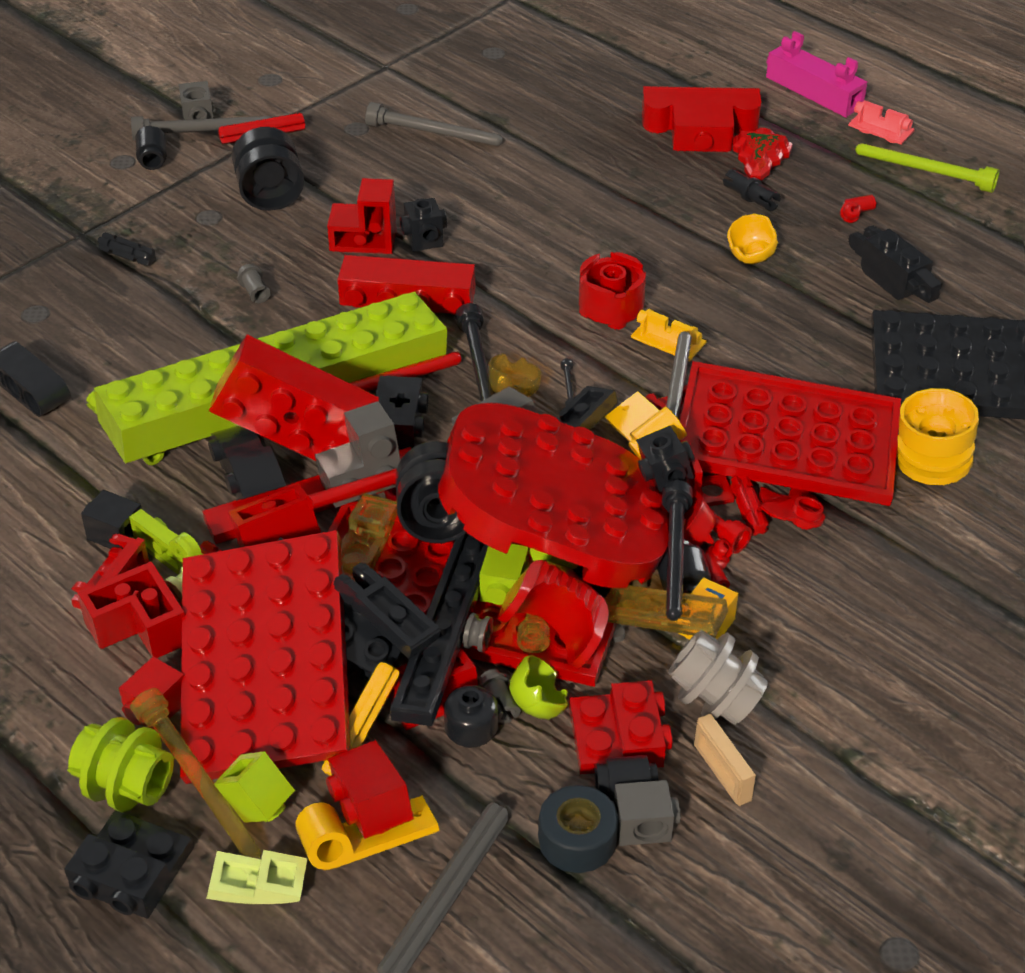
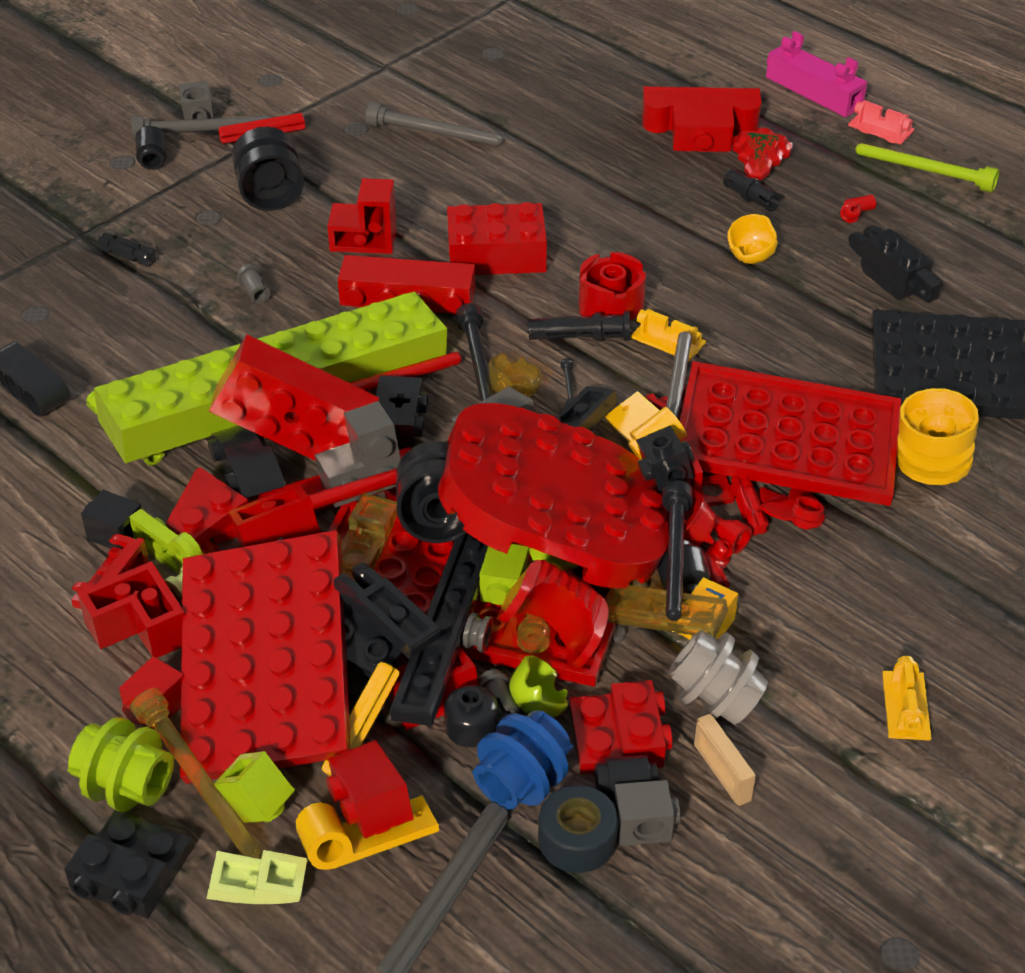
black brick [400,198,447,252] -> none
none -> red wing [166,467,248,546]
none -> red piece [447,202,547,275]
none -> blue piece [472,711,573,810]
none -> black pin [528,311,630,342]
none -> yellow hinge [882,656,931,740]

